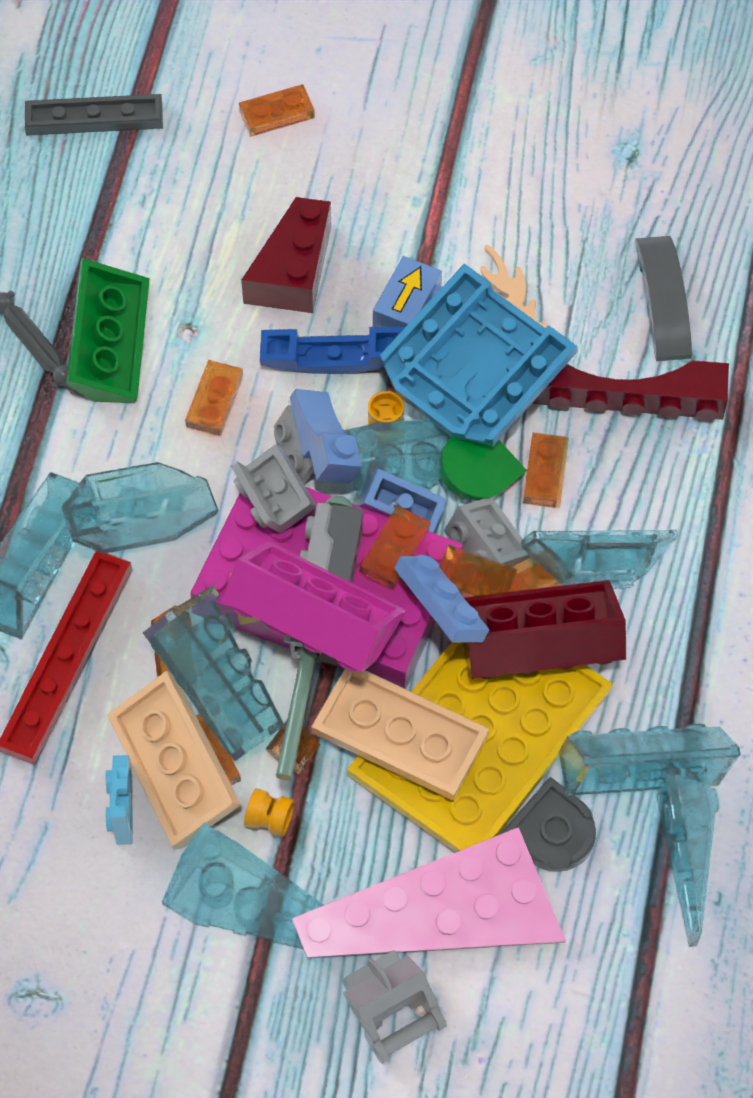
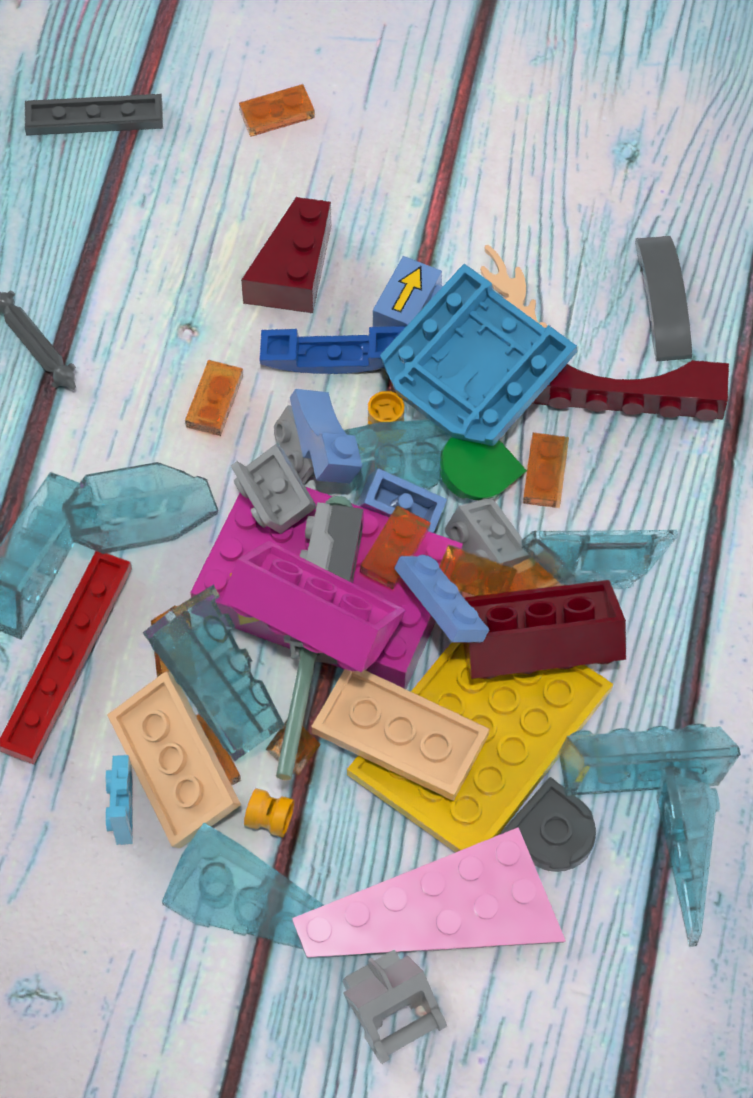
green slope [66,258,150,403] -> none

